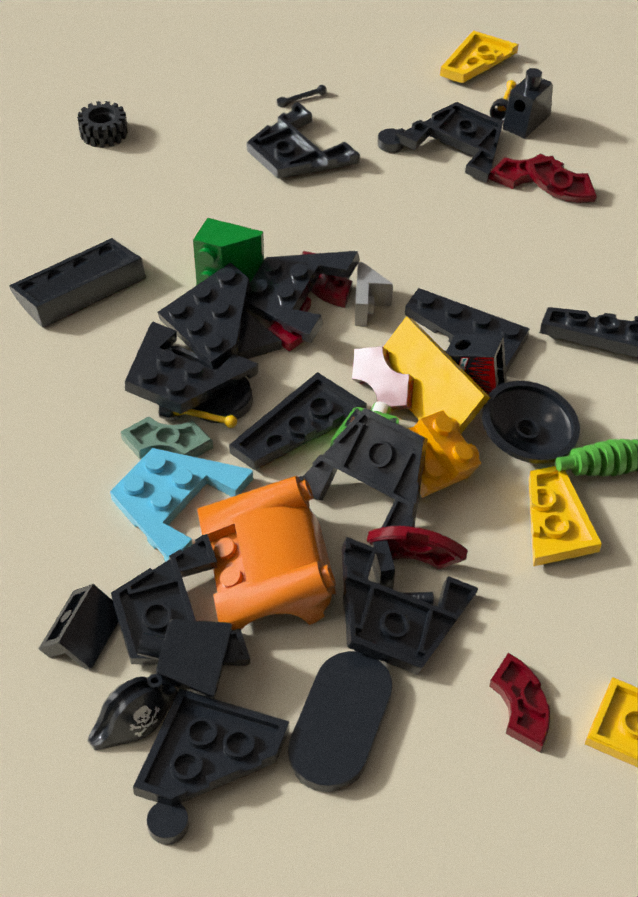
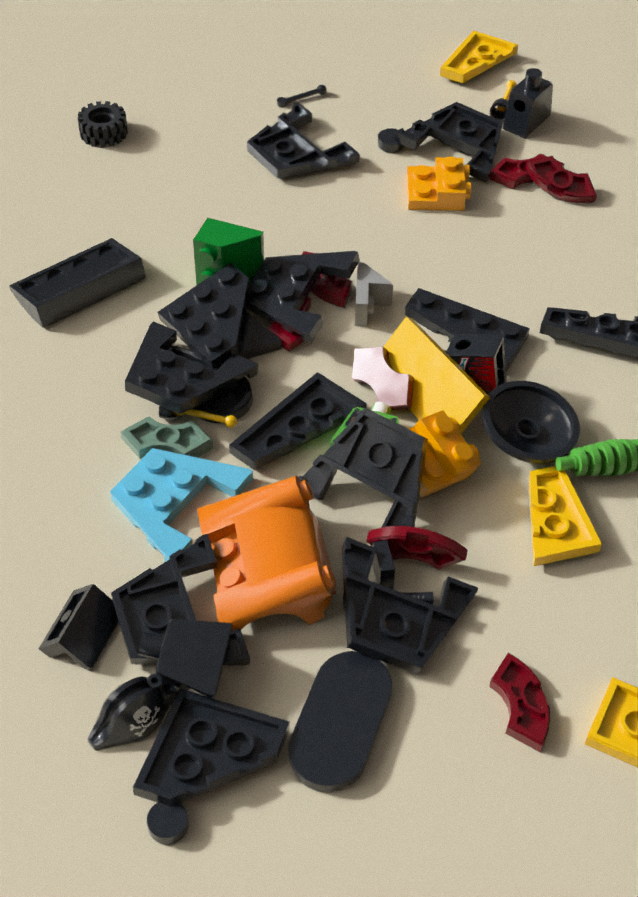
none -> light orange plate [407,156,471,211]

